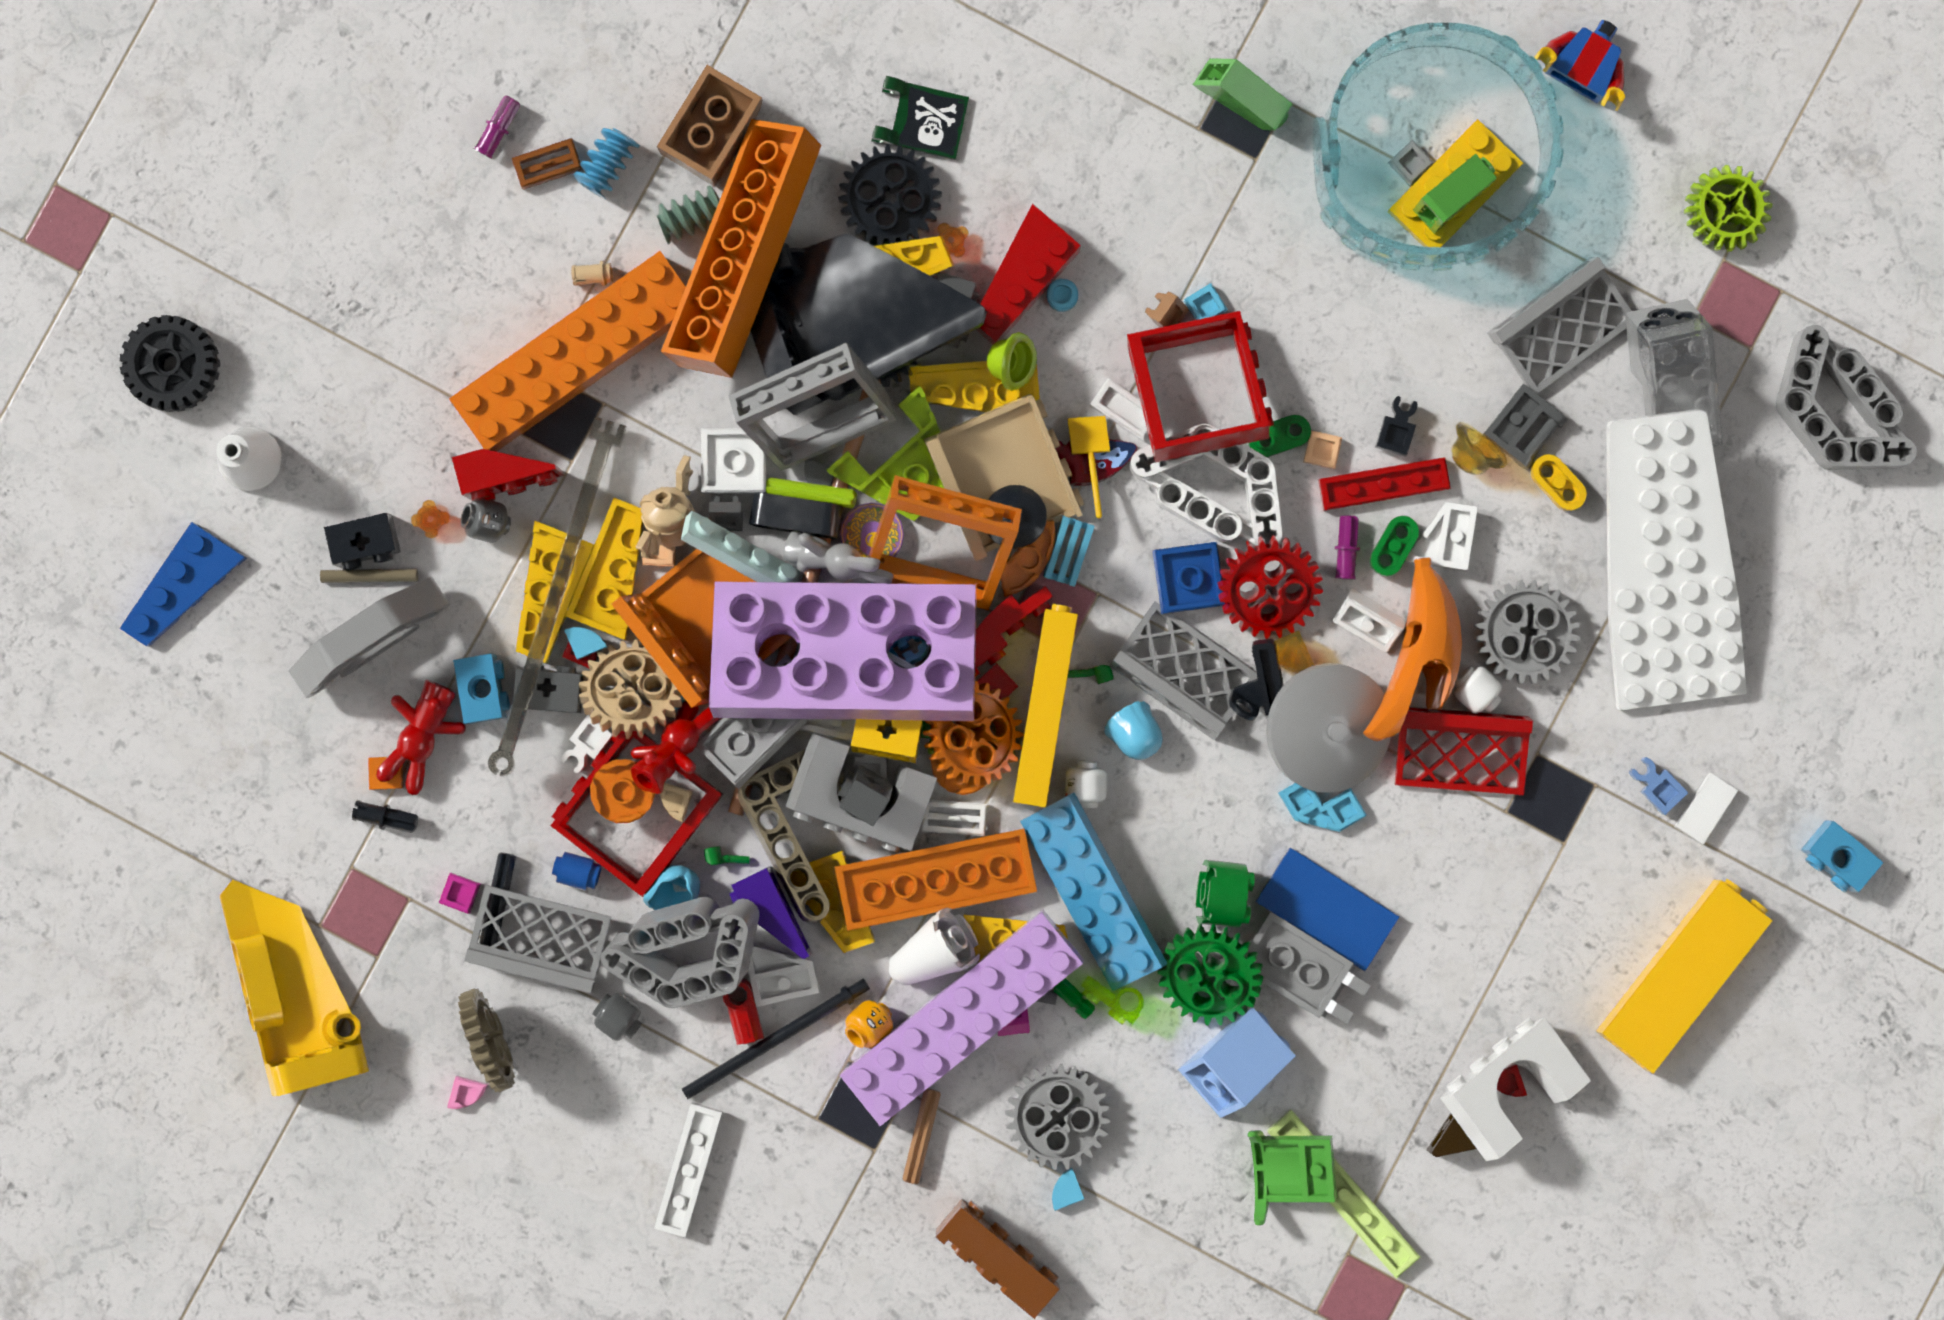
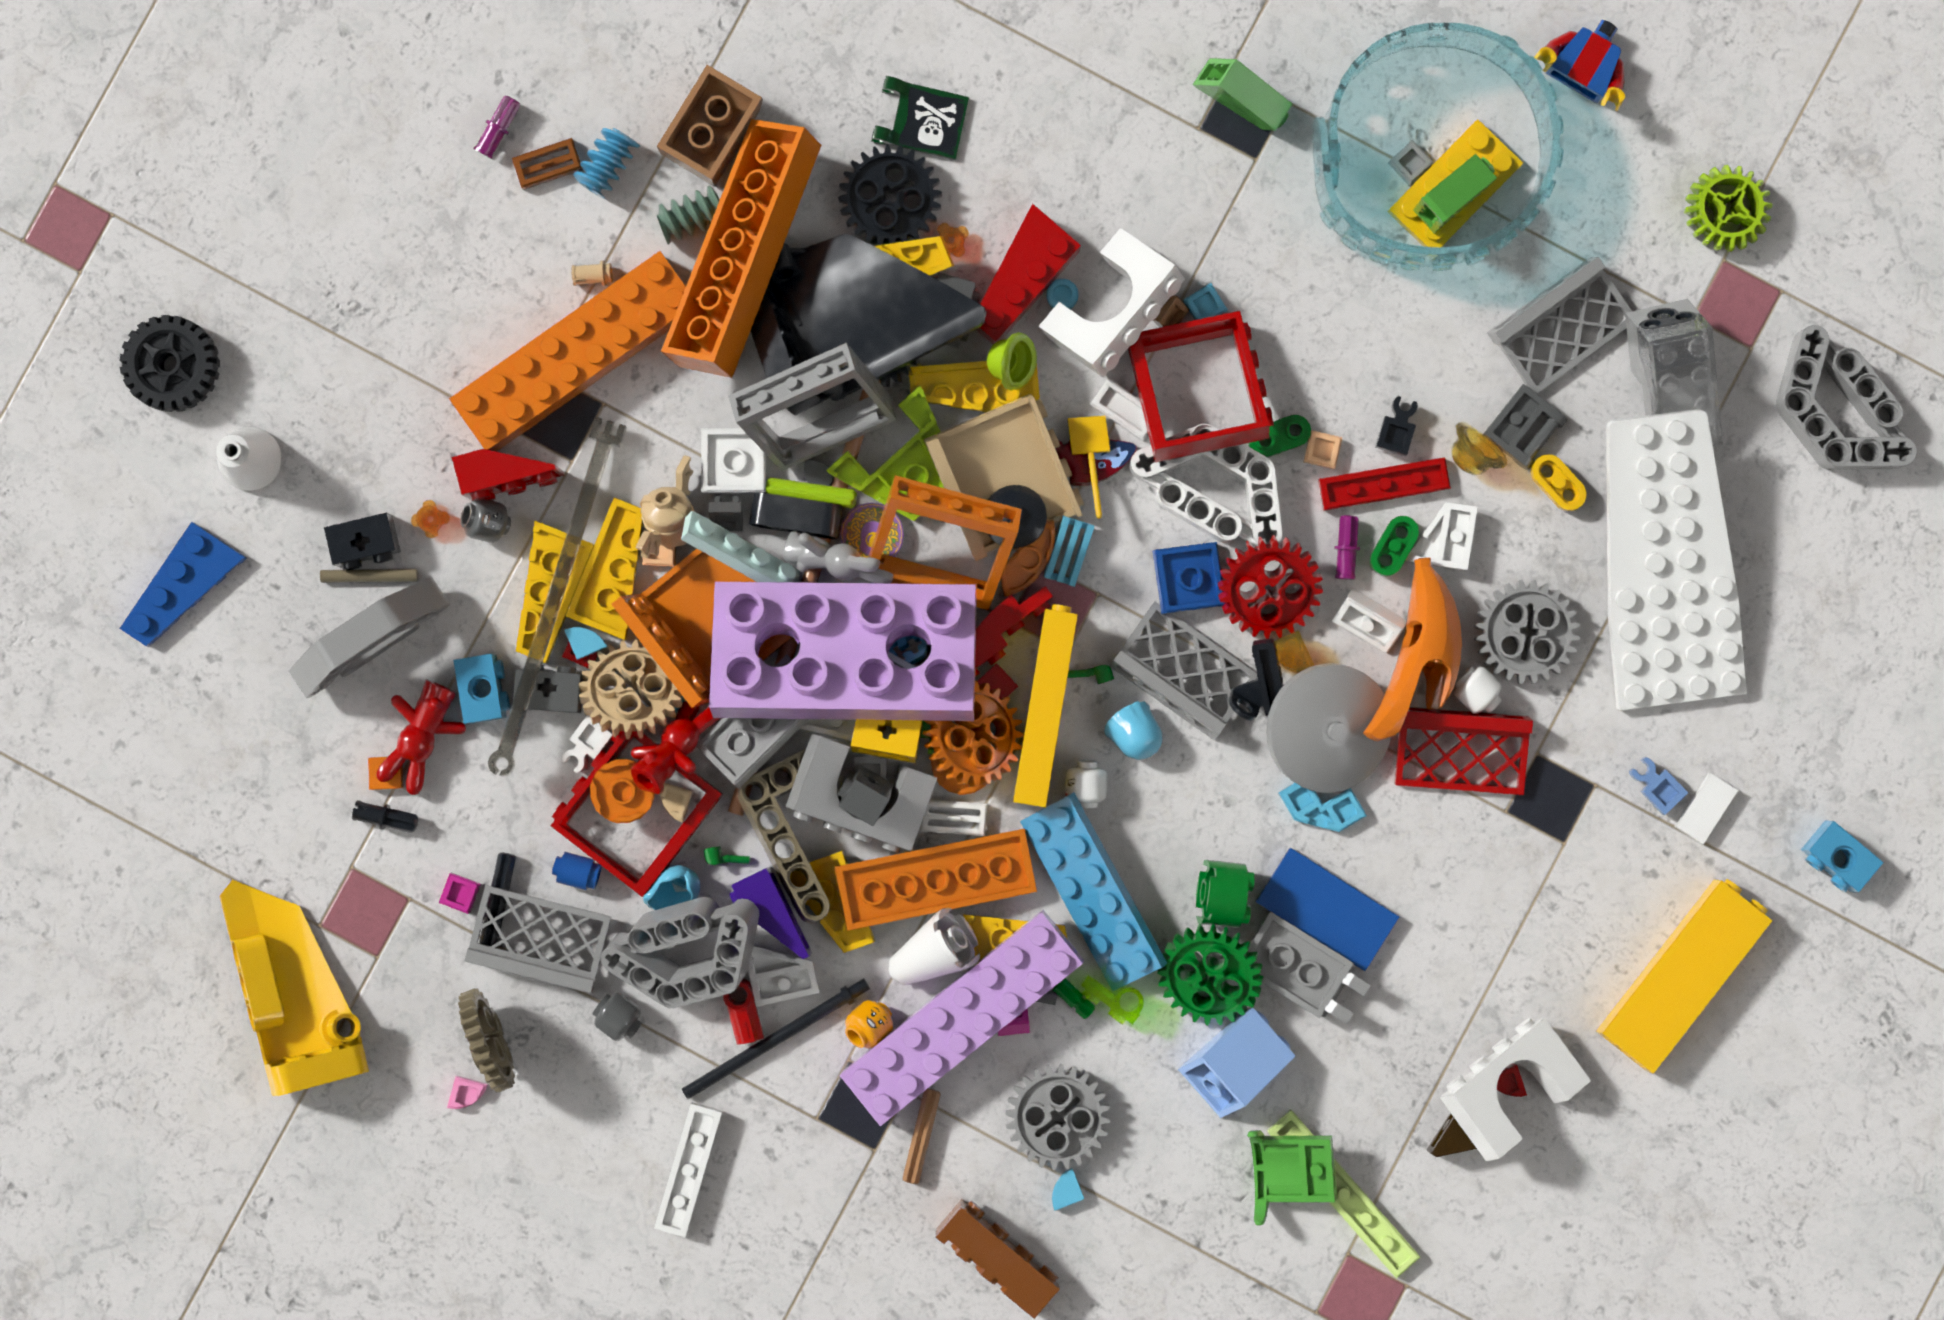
none -> white arch [1039,228,1185,378]

